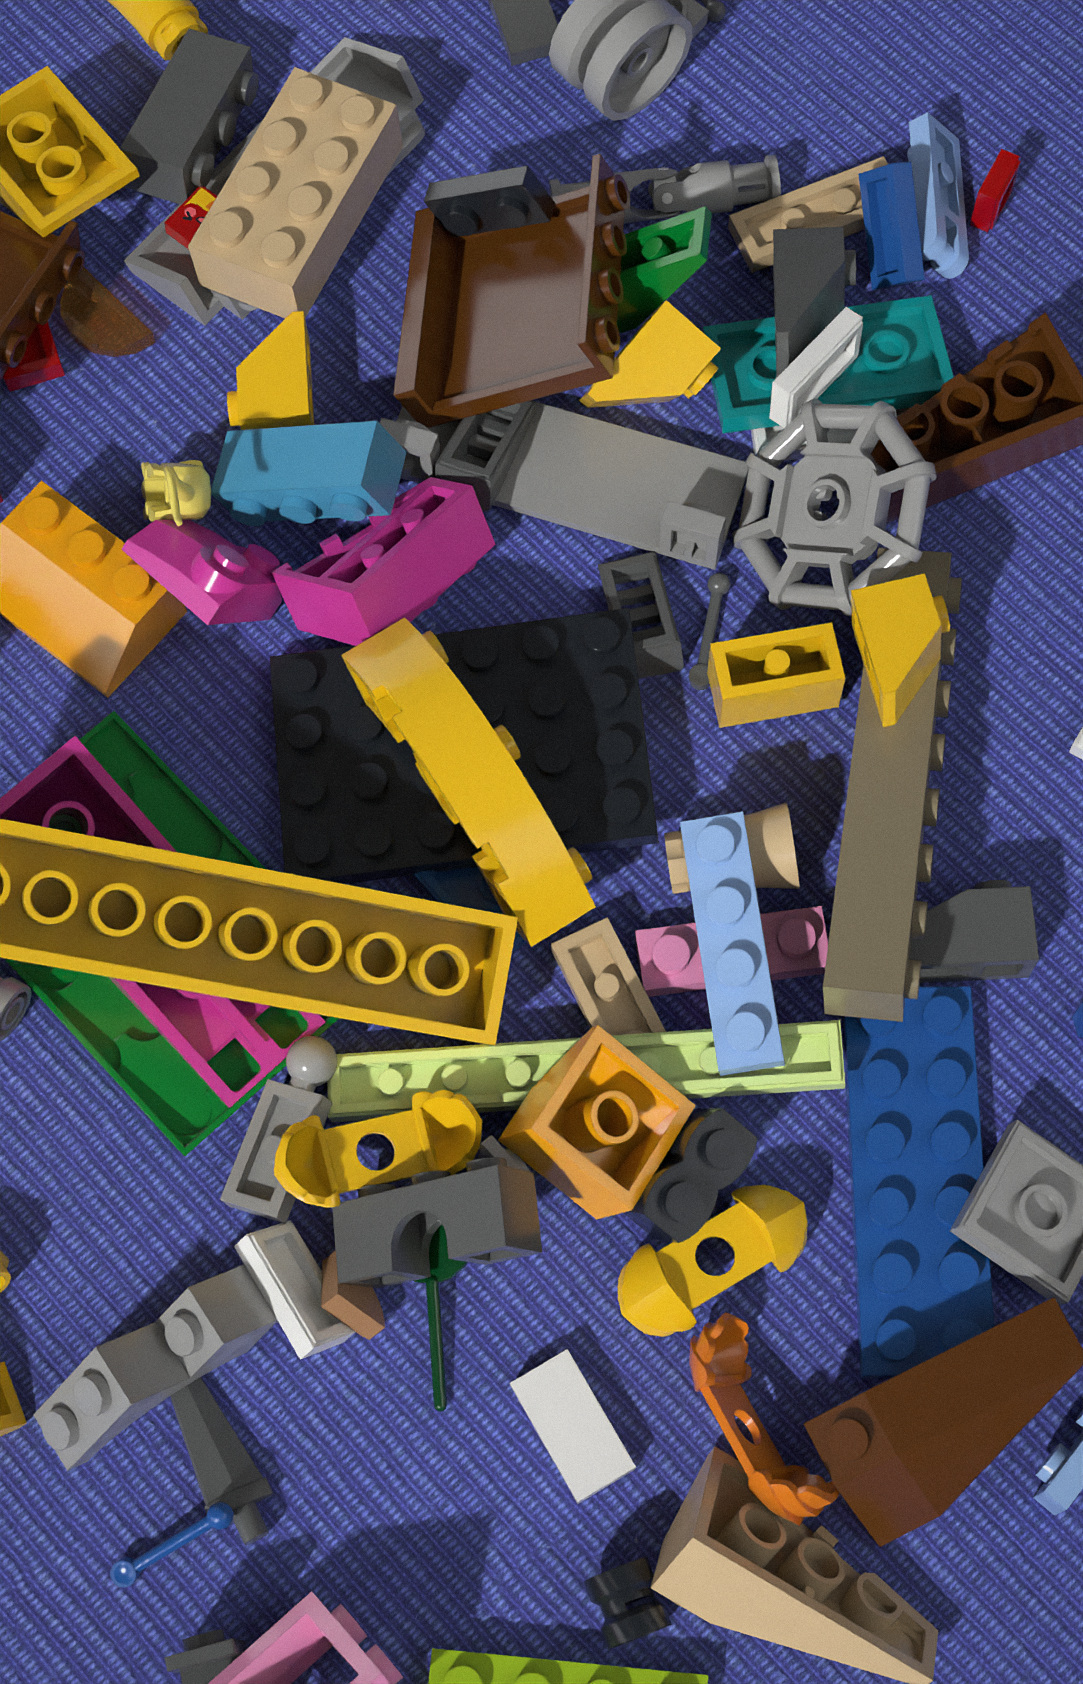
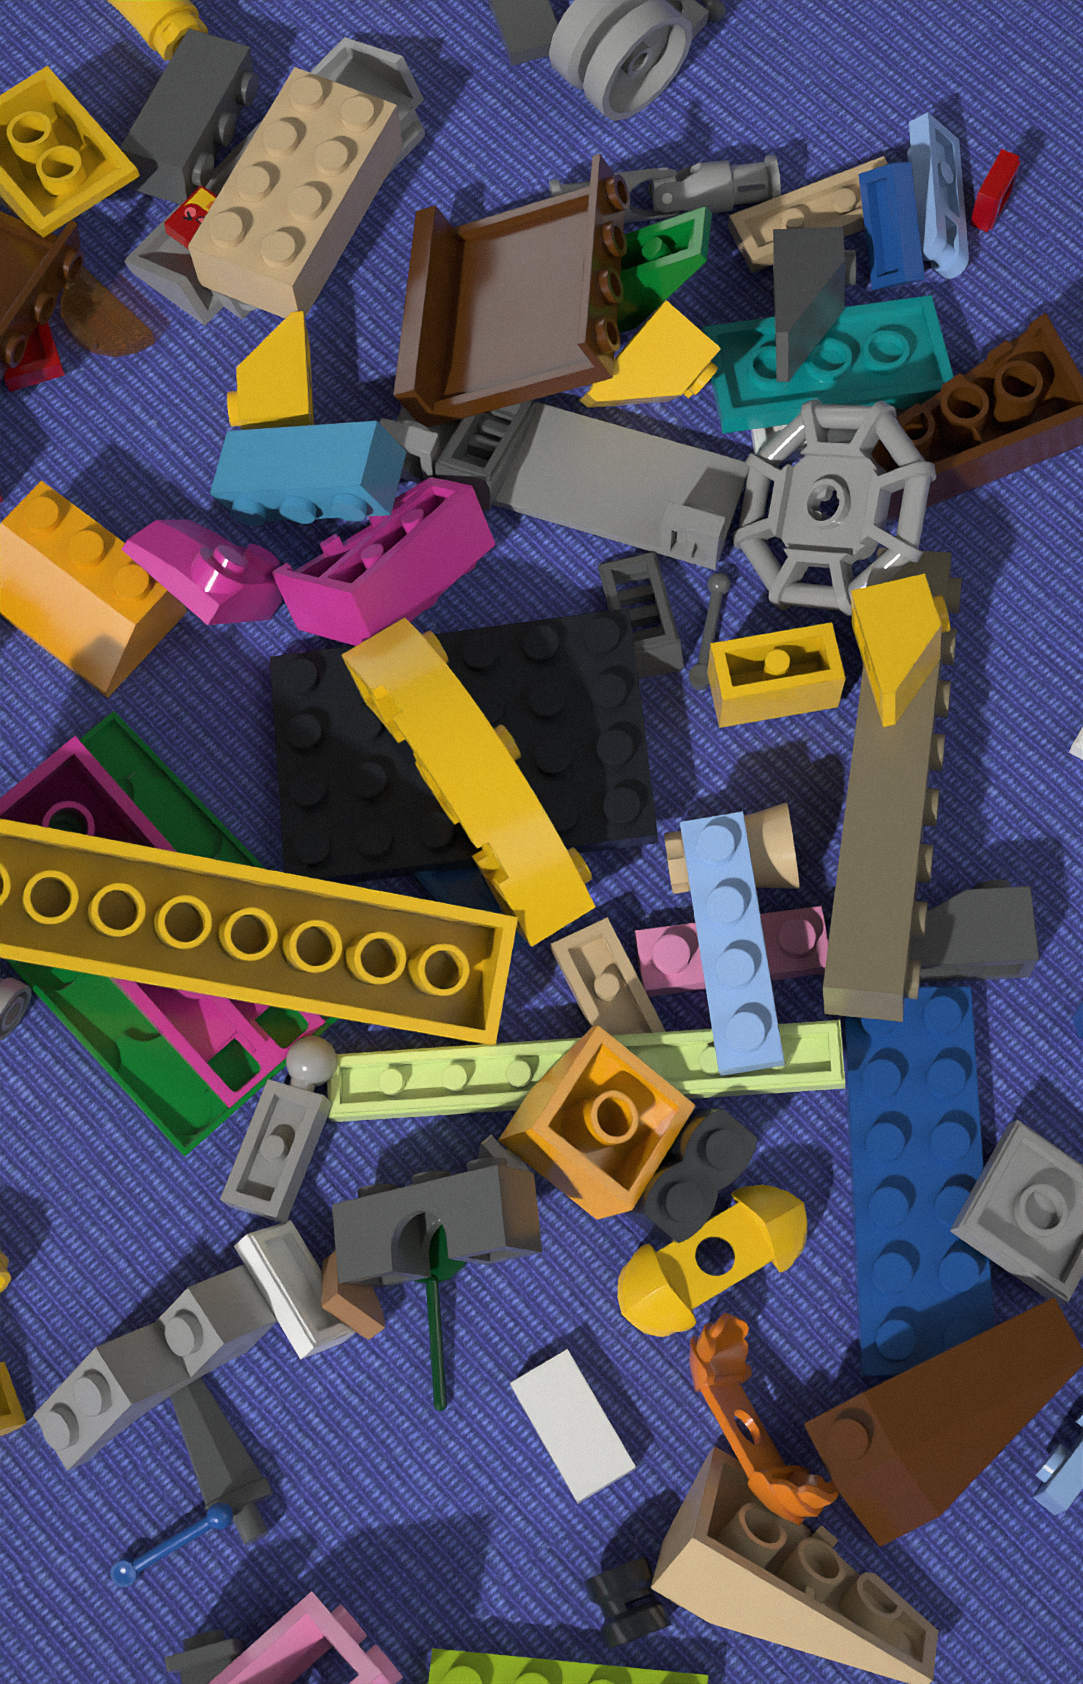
light yellow animal [141,460,211,526] -> none
yellow piece [274,1090,482,1207] -> none
black plate [424,166,555,237] -> none
white tile [769,307,863,428] -> none

